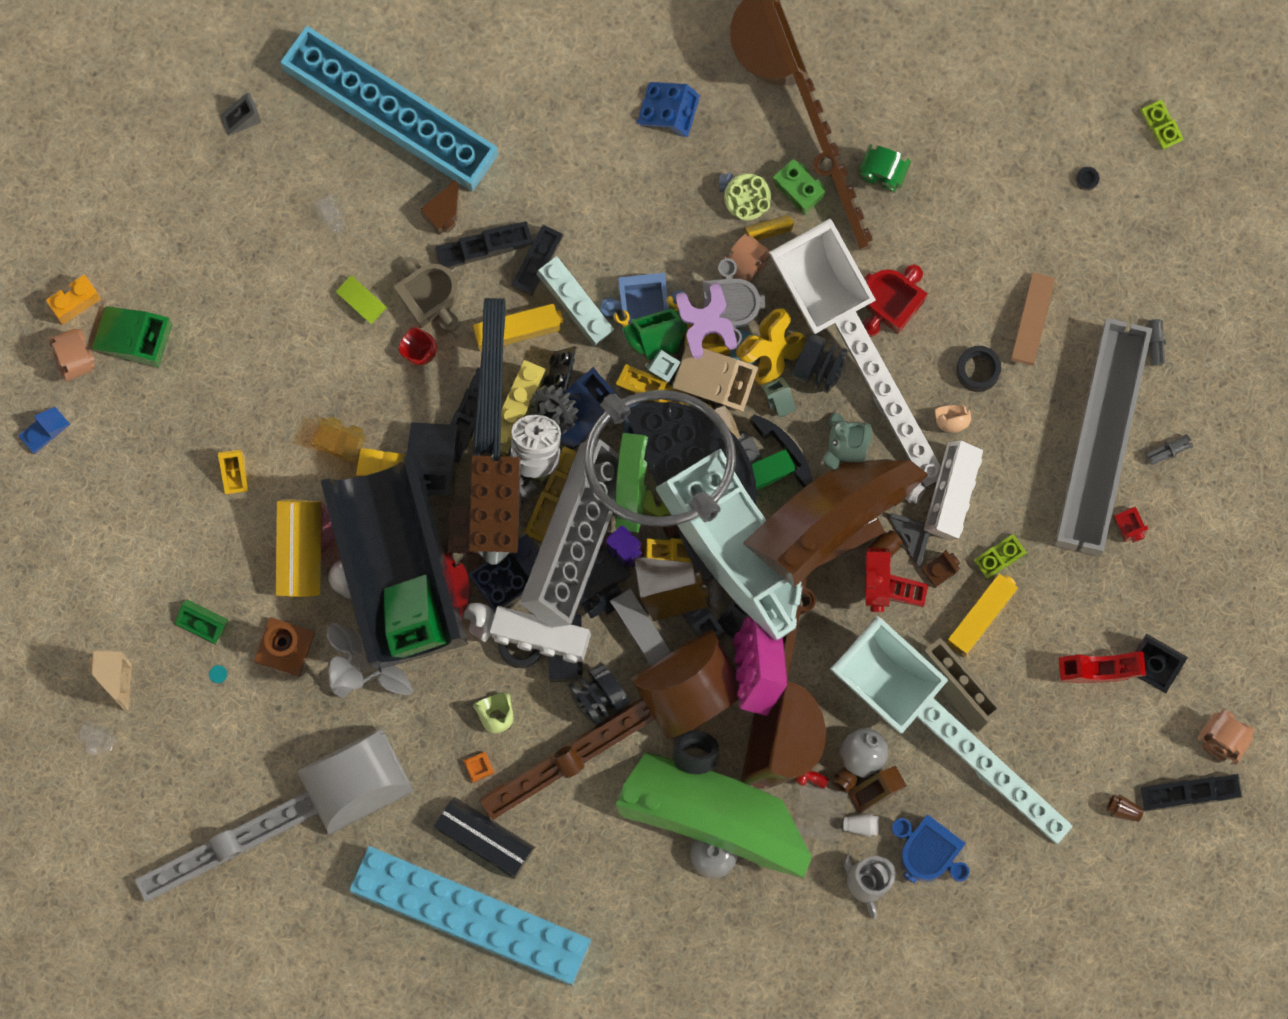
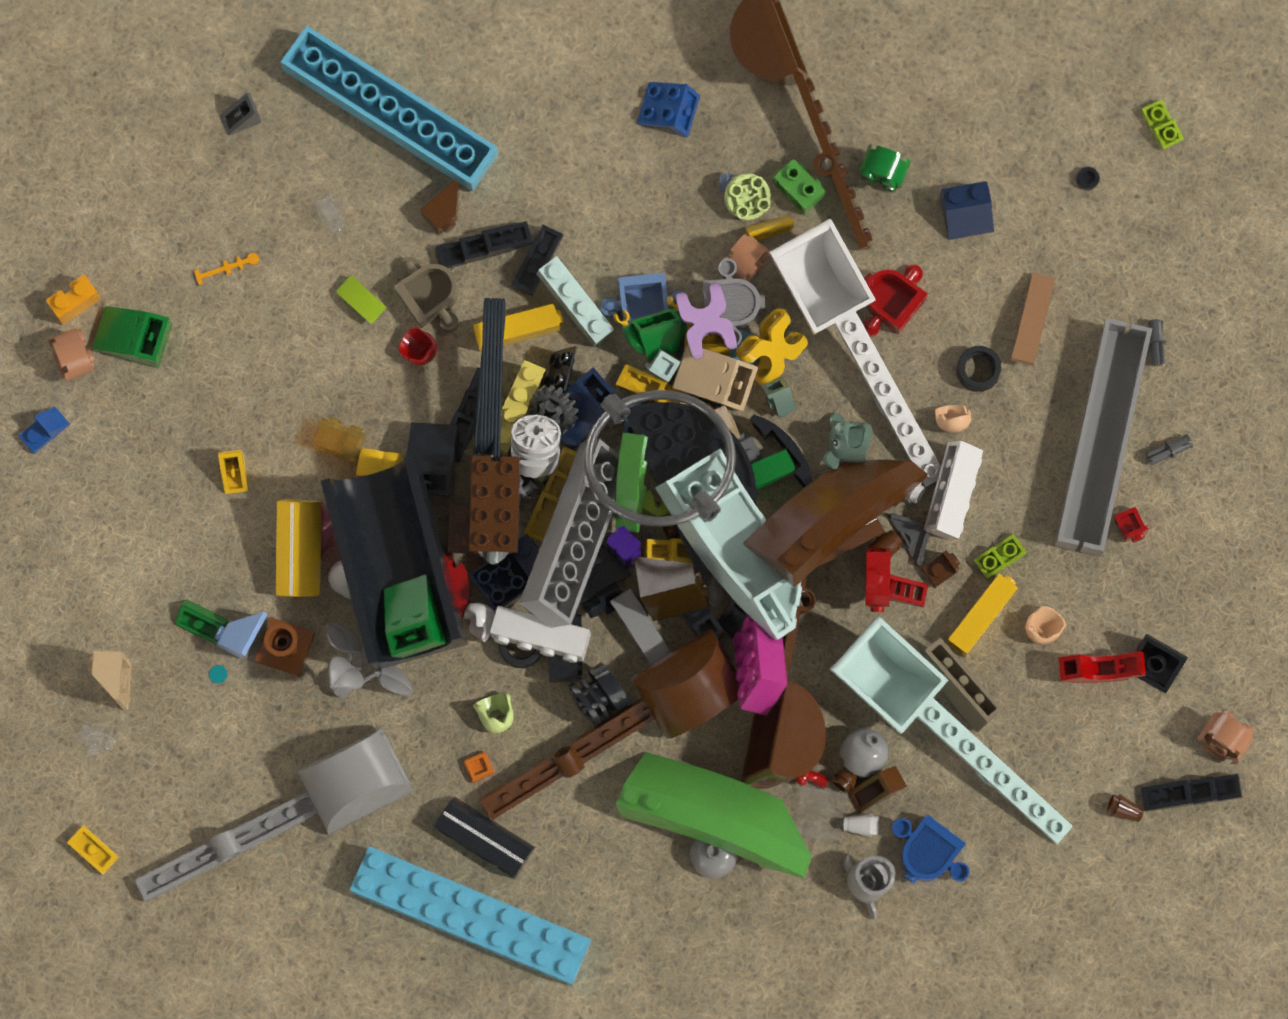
black tyre [673,730,719,774] -> none
black wheel [792,333,848,394] -> none
none -> yellow plate [67,825,120,875]
none -> light orange piece [194,253,259,285]
none -> light blue slope [215,612,268,659]
none -> dark blue slope [940,181,994,240]
none -> light nougat hair [1025,606,1066,645]

